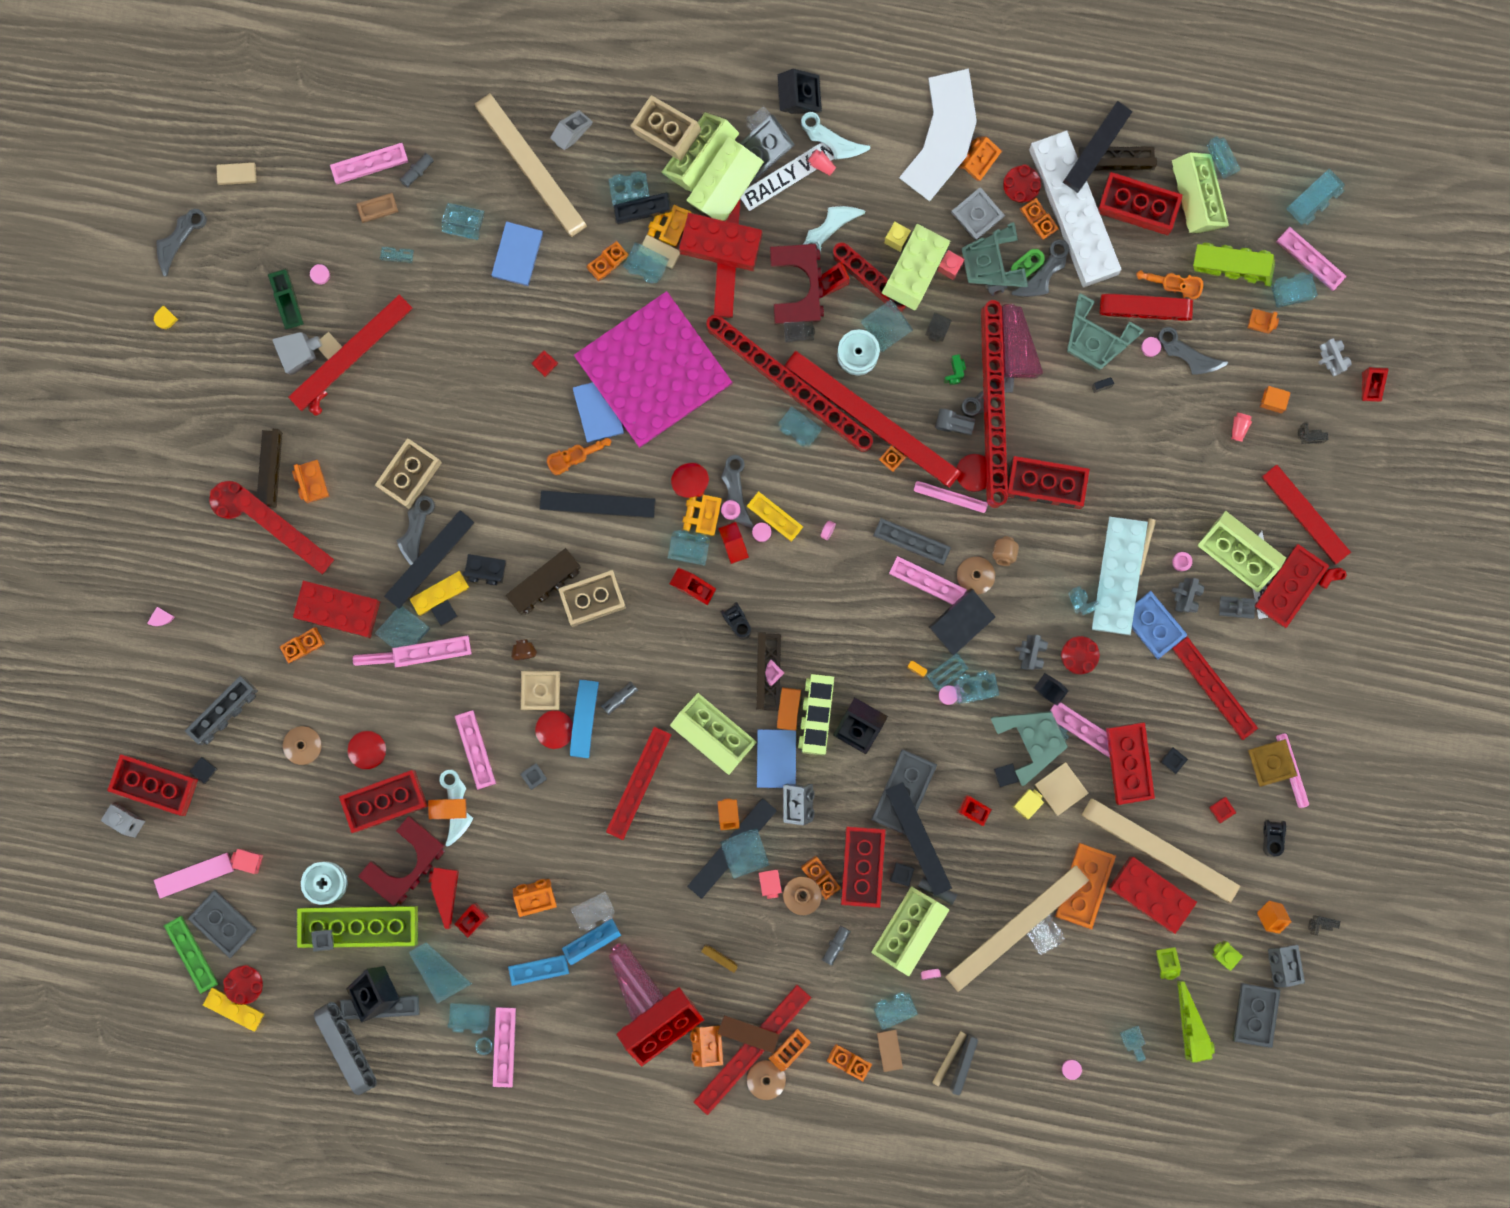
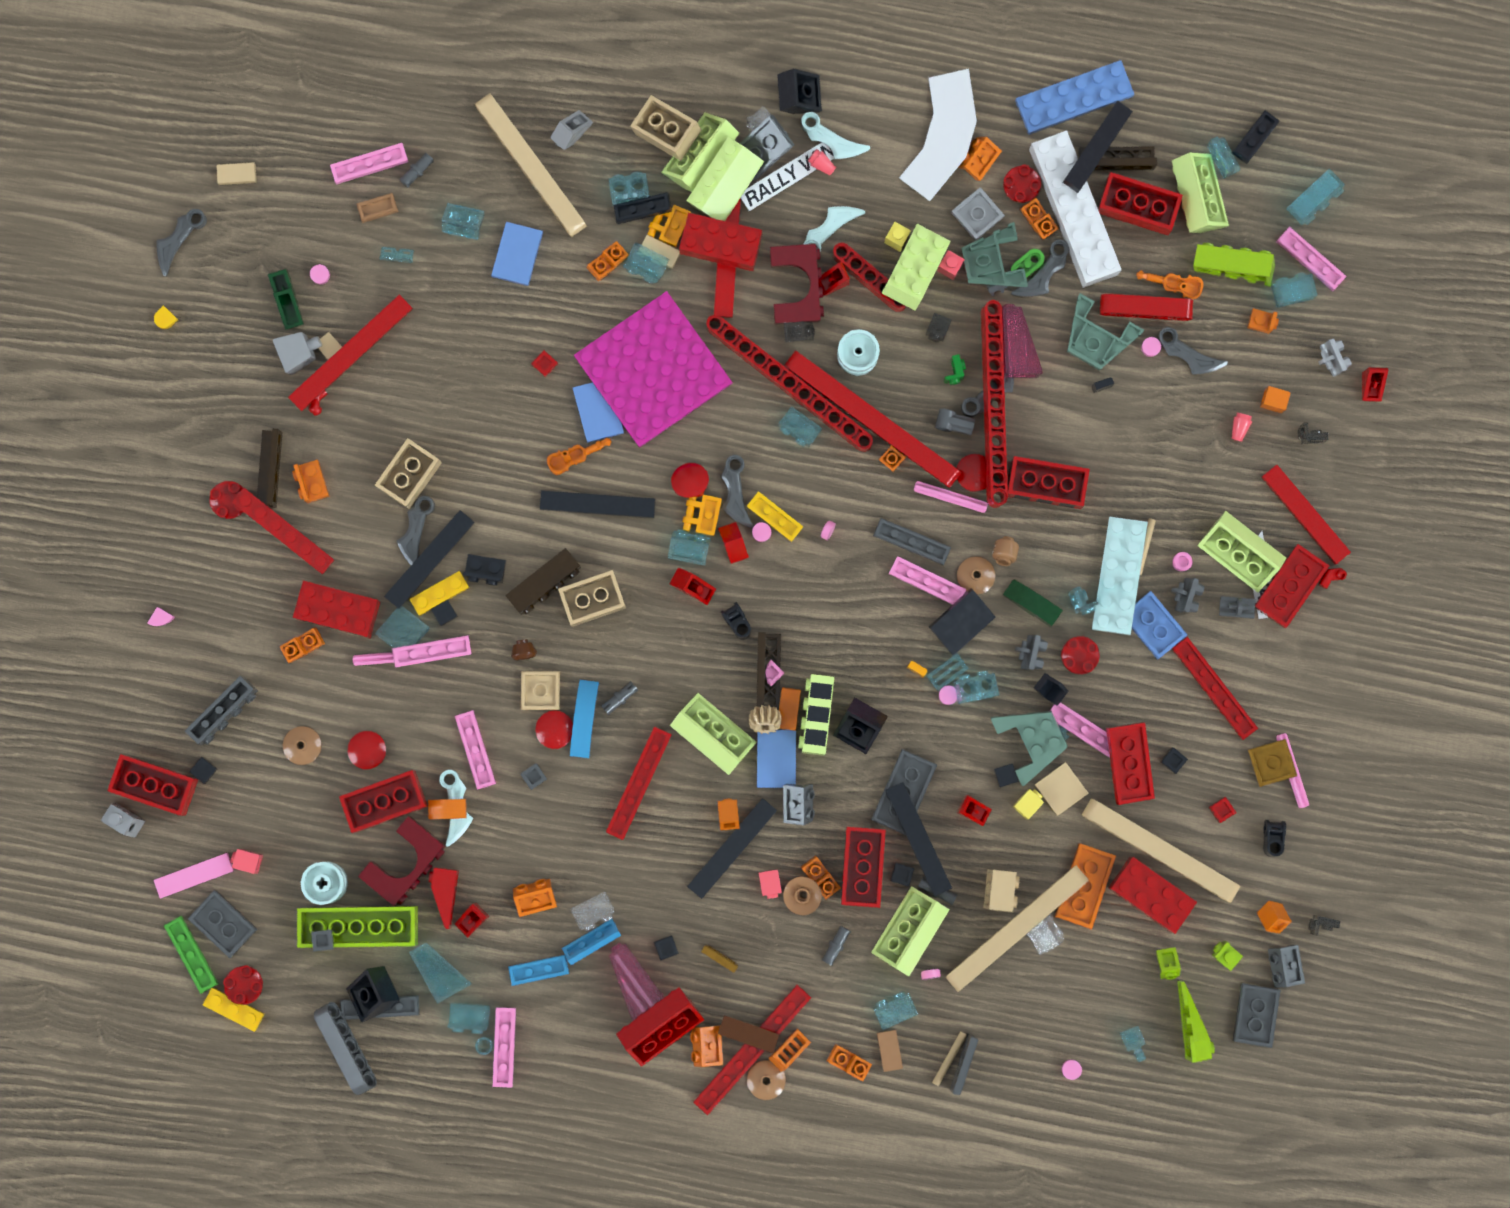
clear light blue plate [720,828,769,879] -> none
bright pink tile [721,500,740,520] -> none
clear light blue tile [860,299,913,352] -> none
none -> black tile [654,935,679,961]
none -> tan gear [749,705,781,734]
none -> tan brick [983,869,1019,912]
none -> dark green slope [1003,579,1063,627]
none -> medium blue plate [1015,60,1135,135]
none -> black tile [1232,110,1280,164]

